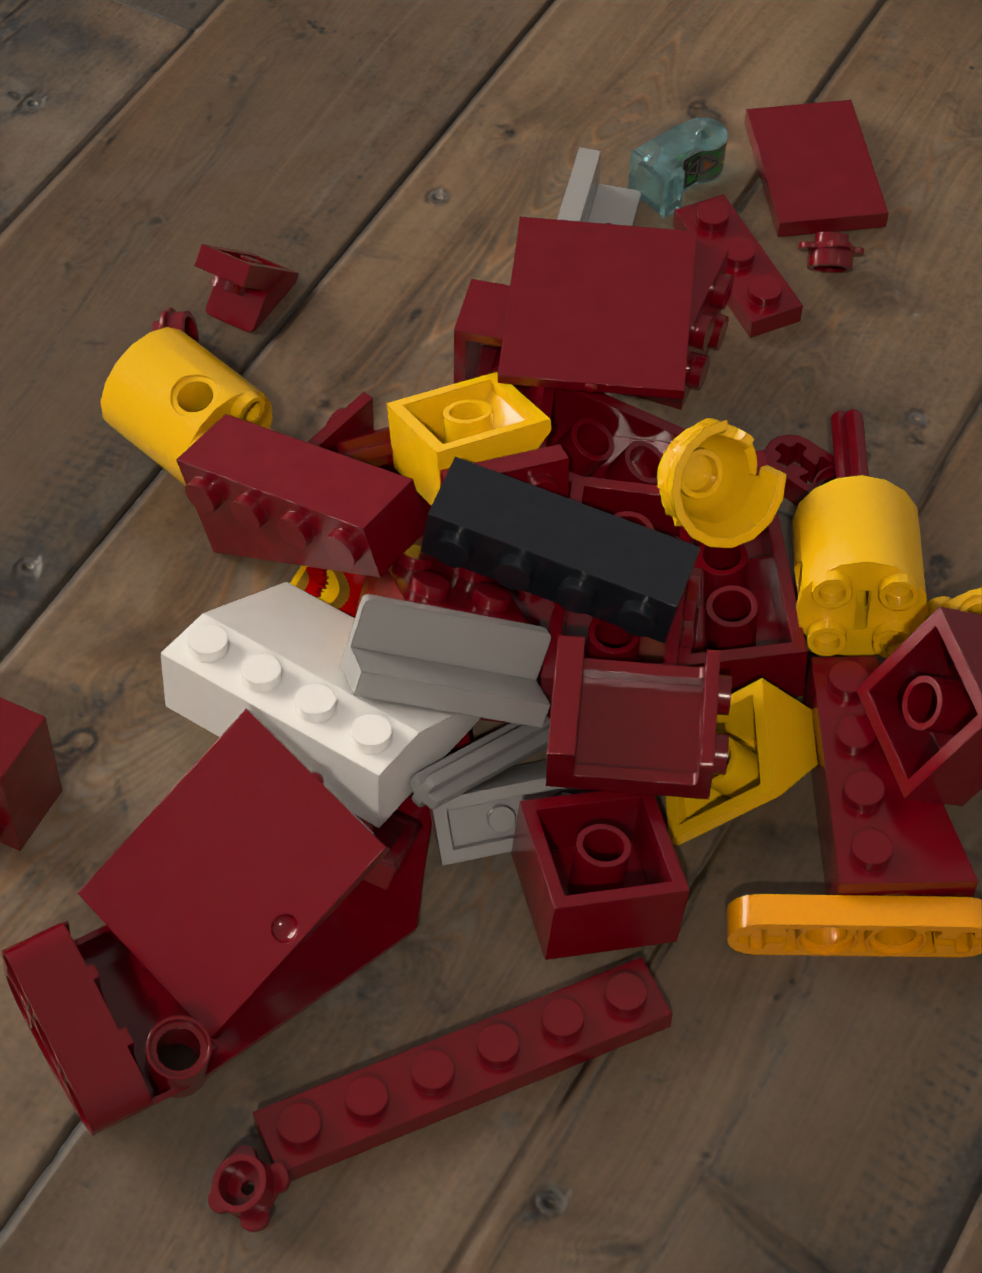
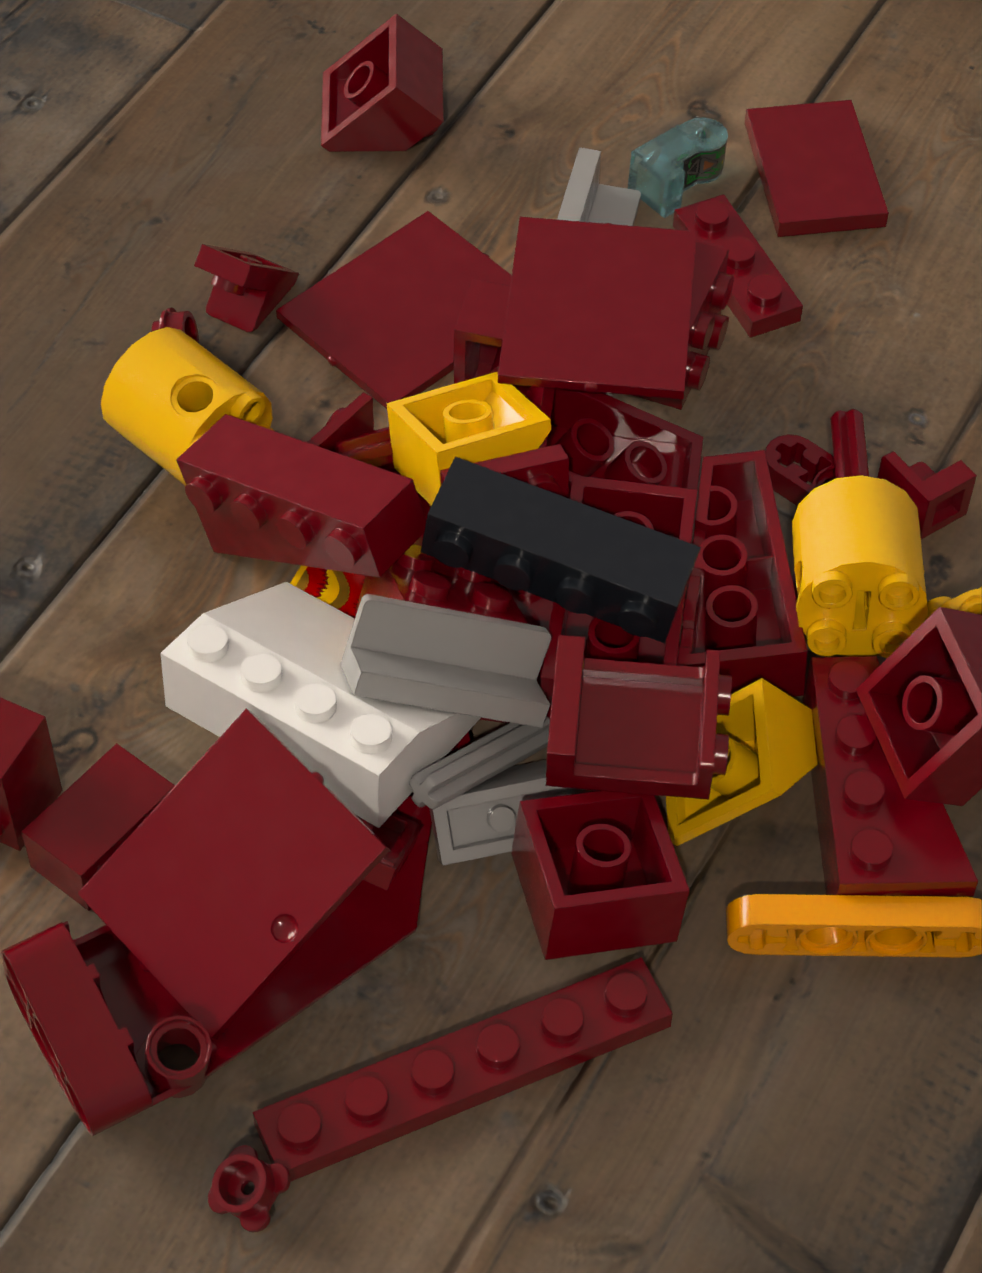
yellow helmet [657,418,787,548] -> none
dark red plate [798,232,864,273] -> none
none -> dark red brick [21,743,175,911]
none -> dark red piece [276,211,512,409]
none -> dark red slope [321,13,444,152]
none -> dark red panel [877,451,977,539]

